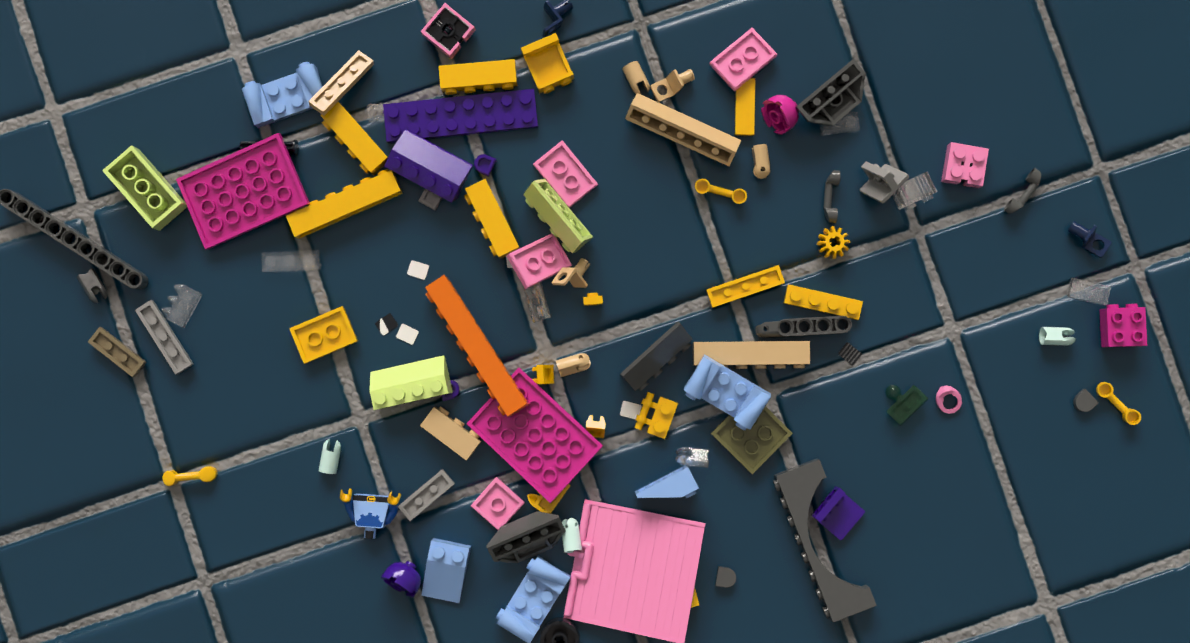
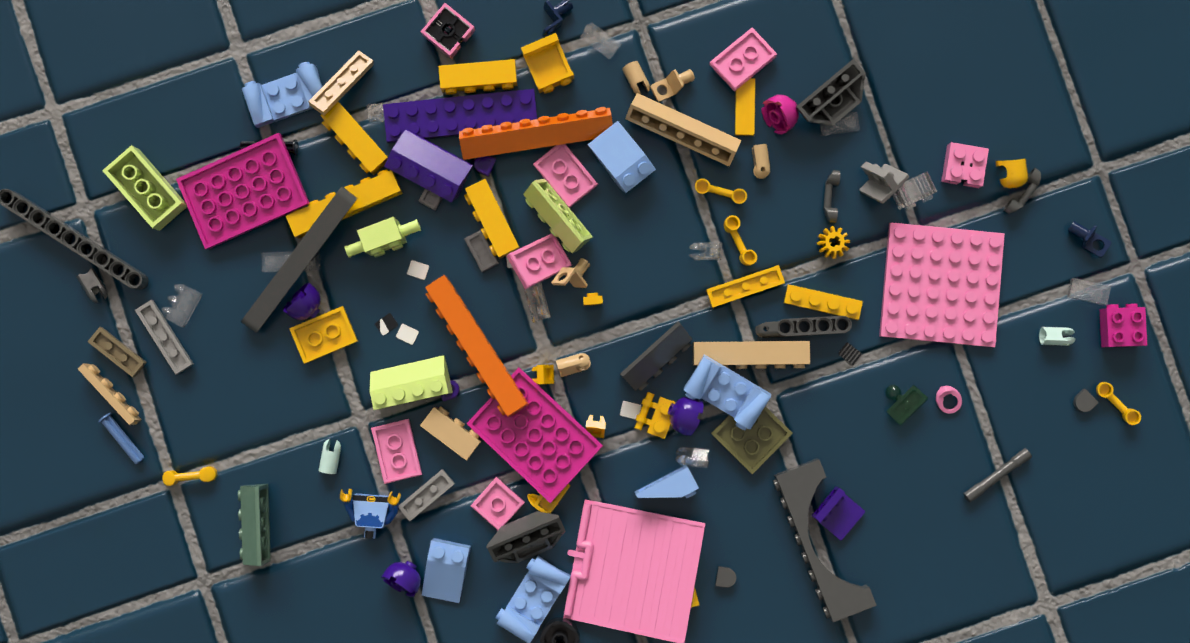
light aqua piece [562,518,582,553] -> none
none -> tan plate [78,364,142,425]
none -> medium blue axle [98,412,144,464]
none -> sand green slope [238,484,271,566]
none -> dark grey beam [241,187,357,333]
none -> dark purple cylinder [283,282,321,320]
none -> yellowish green brick [344,217,421,258]
none -> bright pink tile [371,419,423,484]
none -> orange brick [459,107,613,160]
none -> flat silver tile [464,230,499,273]
none -> clear hinge [580,22,621,60]
none -> light blue slope [587,121,656,193]
none -> dark purple cylinder [668,397,704,436]
none -> clear piece [689,242,722,261]
none -> yellow bar [723,215,757,266]
none -> bright pink plate [879,223,1005,347]
none -> dark grey piece [963,448,1032,503]
none -> yellow helmet [995,159,1028,188]

